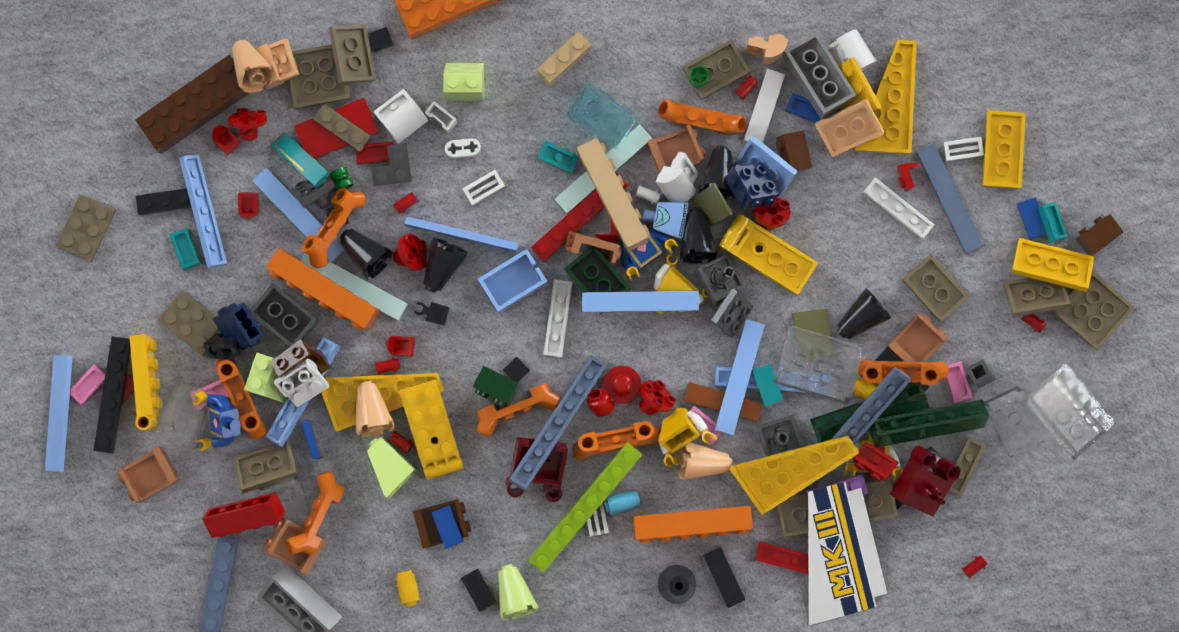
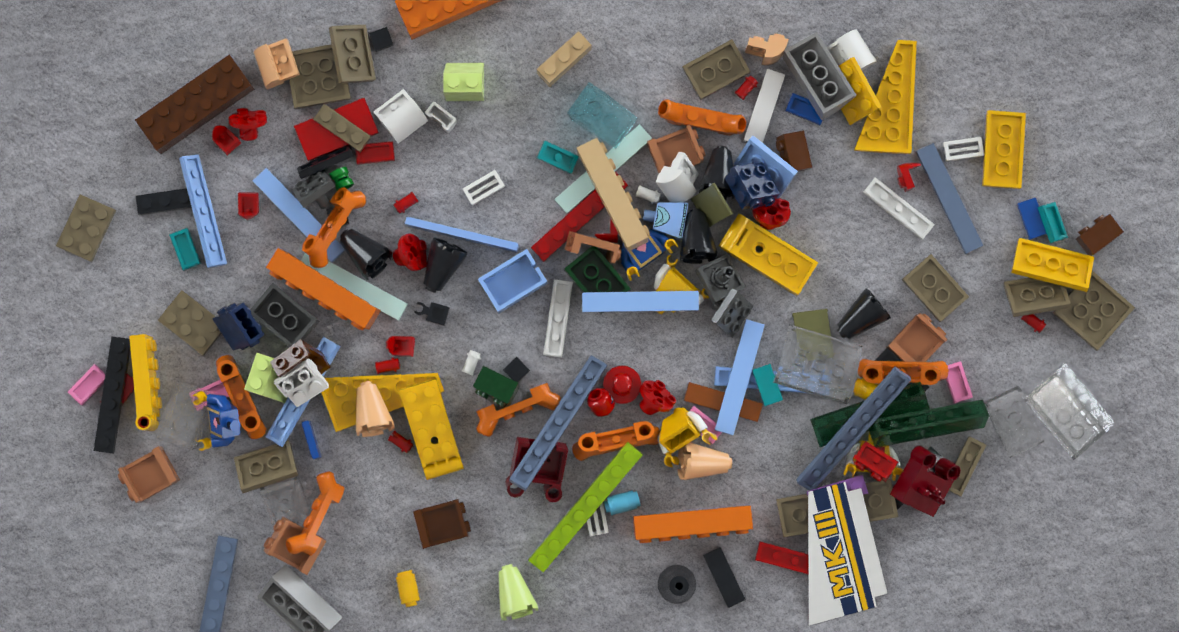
light blue tile [45,355,73,472] -> none
red brick [202,493,285,538] -> none
black leg [203,333,241,360] -> none
light nougat cone [232,40,275,93] -> none
teal slope [270,132,330,188] -> none
yellowish green slope [367,437,417,498] -> none
dark grey plate [371,143,412,186] -> none
blue tile [432,505,464,549] -> none
white beam [445,138,481,159] -> none
black tile [461,569,496,612] -> none
green wheel [689,66,709,88] -> none
yellow wing [729,436,859,515] -> none
dark grey plate [756,415,804,457] -> none
light nougat plate [815,99,884,157] -> none
red pin [962,555,988,579] -> none
dark grey brick [966,359,996,389] -> none
none -> black tile [297,145,354,179]
none -> white pin [462,350,481,375]

